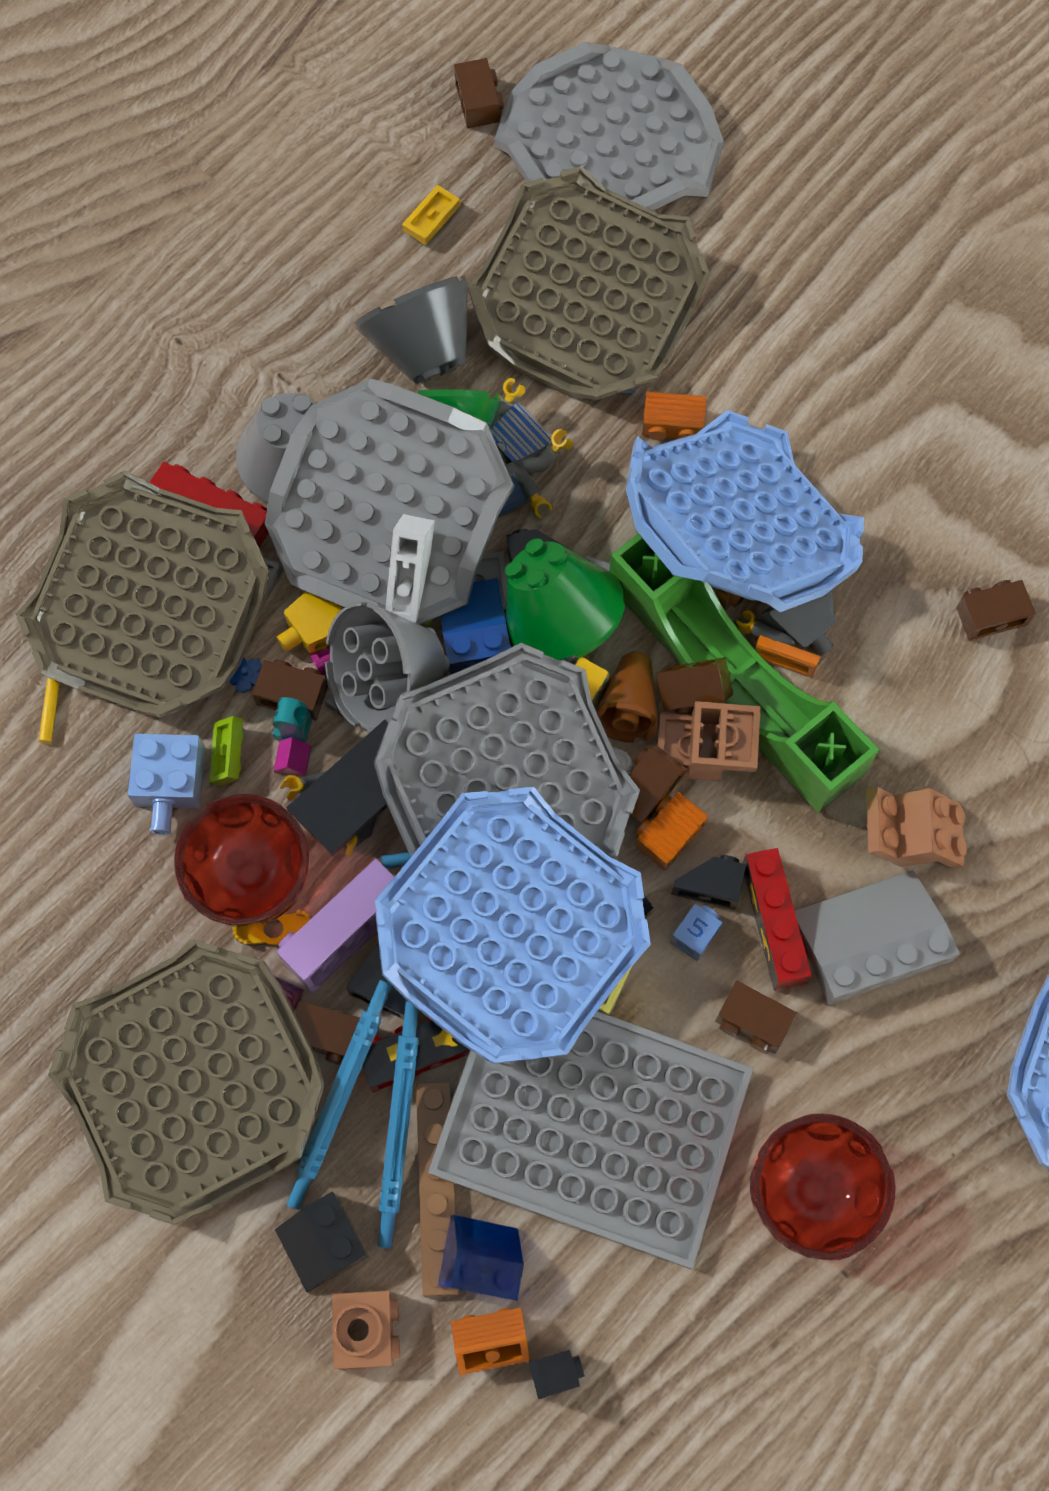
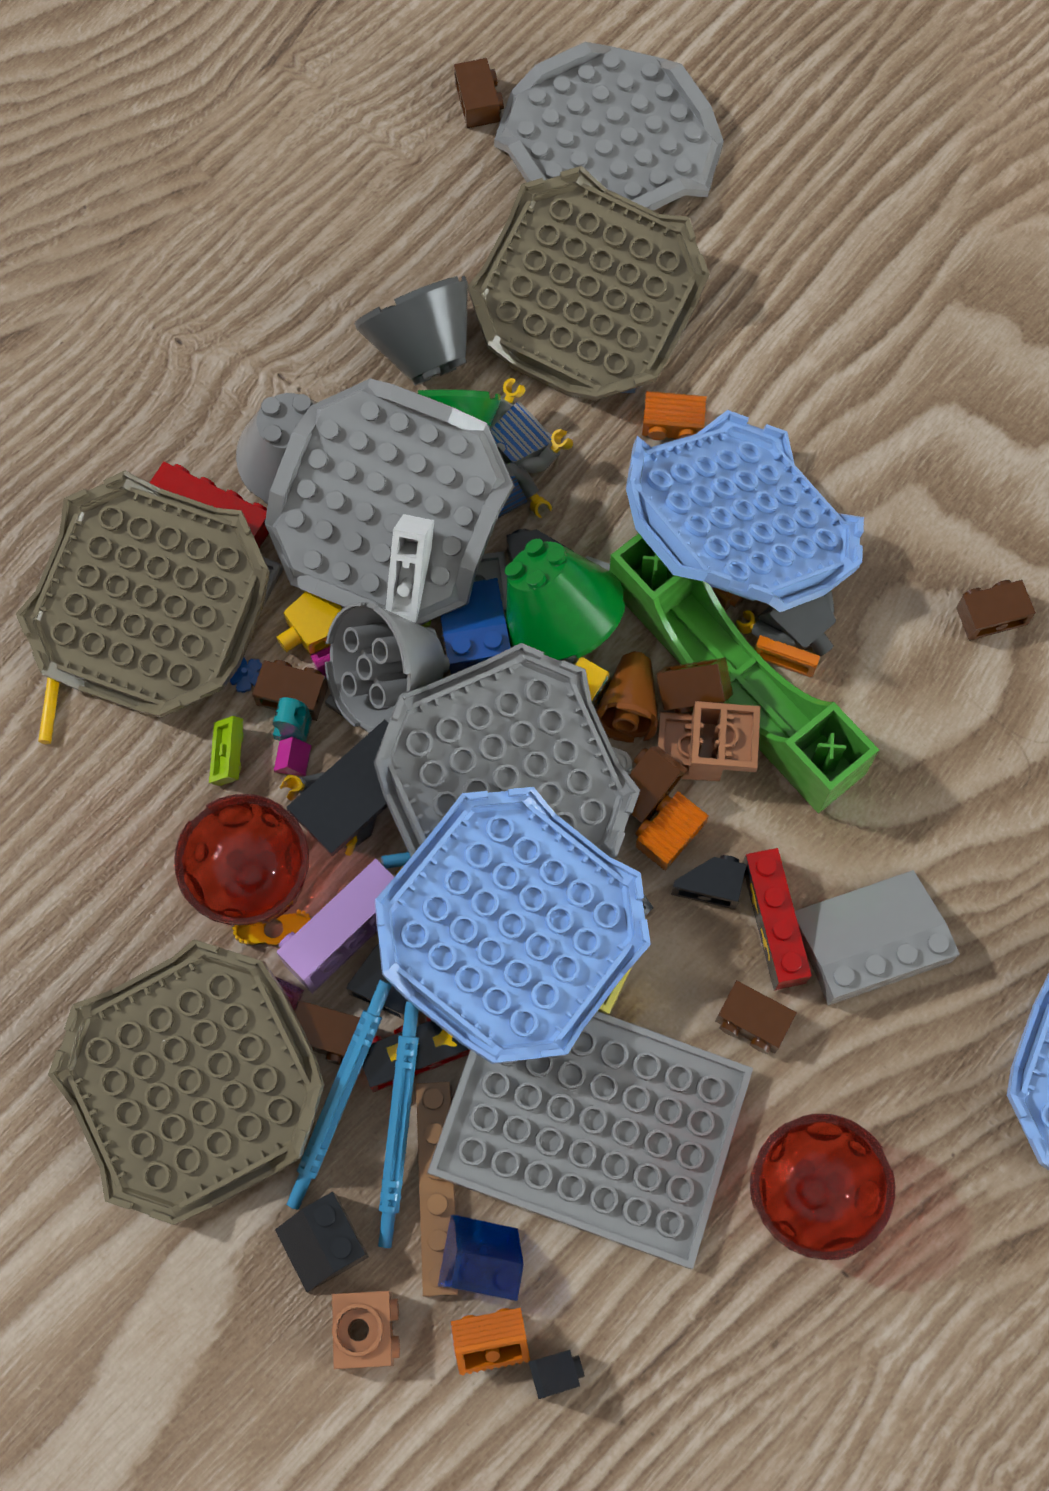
light blue brick [128,734,205,835] -> none
yellow plate [402,185,461,245] -> none
medium blue brick [670,904,723,962] -> none
nougat bracket [866,787,967,868] -> none

